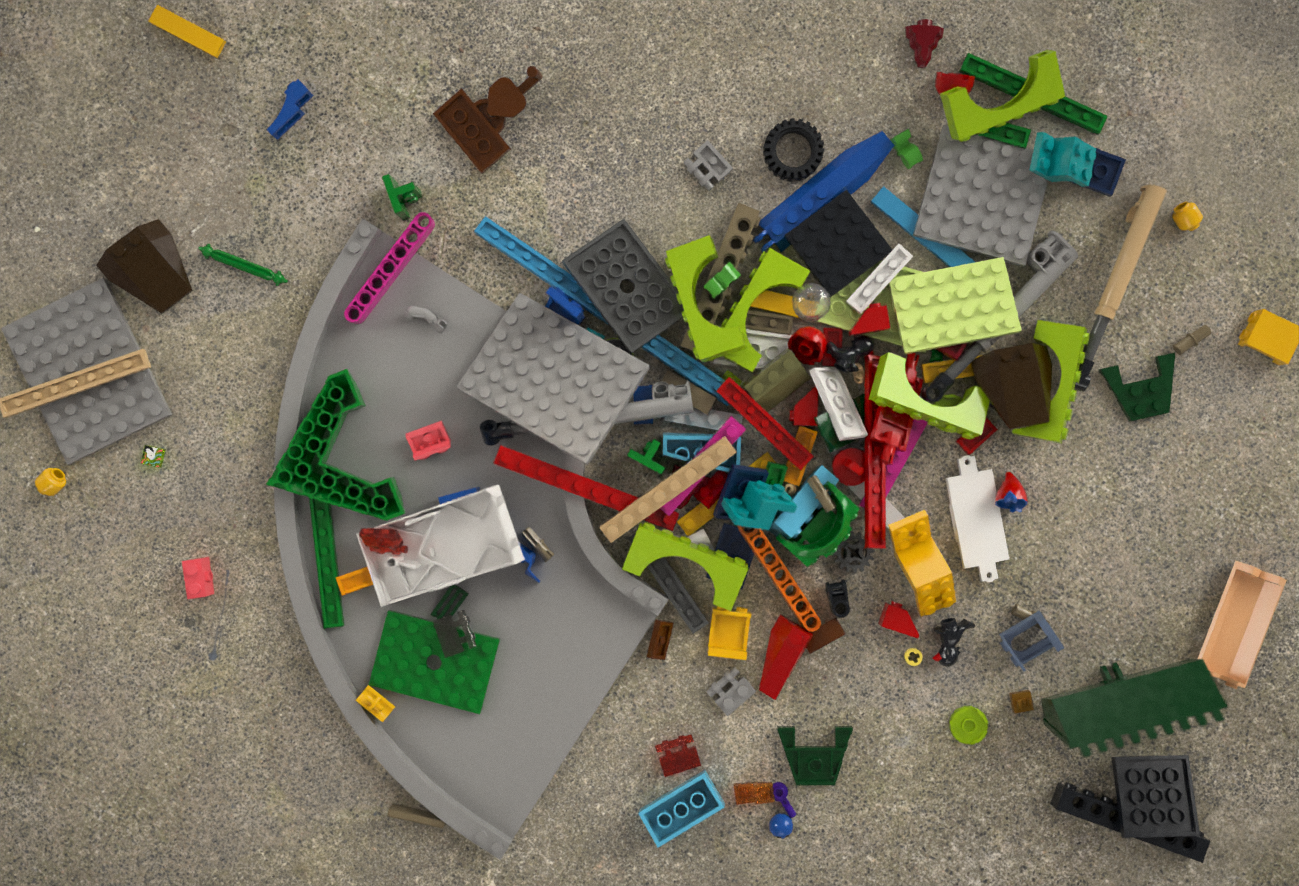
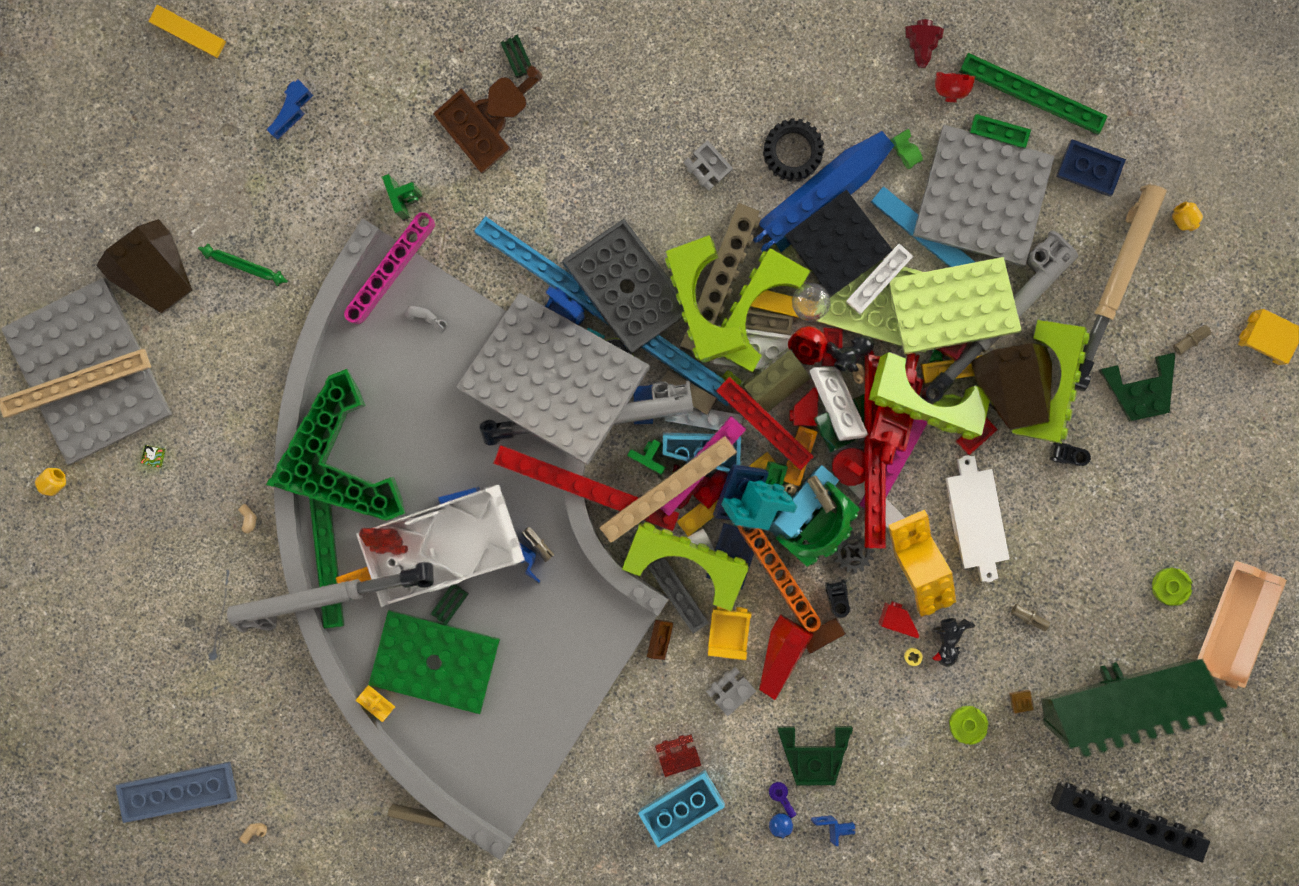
coral brick [182,556,215,599] -> none
coral bracket [405,421,451,461] -> none
clear smoke plate [433,610,477,658] -> none
bright green leg [704,262,741,299] -> none
clear orange slope [733,782,775,805] -> none
red slope [848,303,890,336] -> none
lime arch [940,50,1066,142] -> none
hat [995,472,1028,512] -> none
sand blue panel [999,610,1064,672] -> none
teal bracket [1029,132,1096,187] -> none
black plate [1111,755,1200,838] -> none
none -> sand blue plate [115,761,238,823]
none -> light grey piece [227,562,434,633]
none -> tan arm [238,504,257,533]
none -> tan arm [239,823,267,844]
none -> dark green tile [500,34,532,78]
none -> blue bracket [811,815,856,846]
none -> black piece [1049,443,1091,466]
none -> lime tile [1152,567,1192,606]

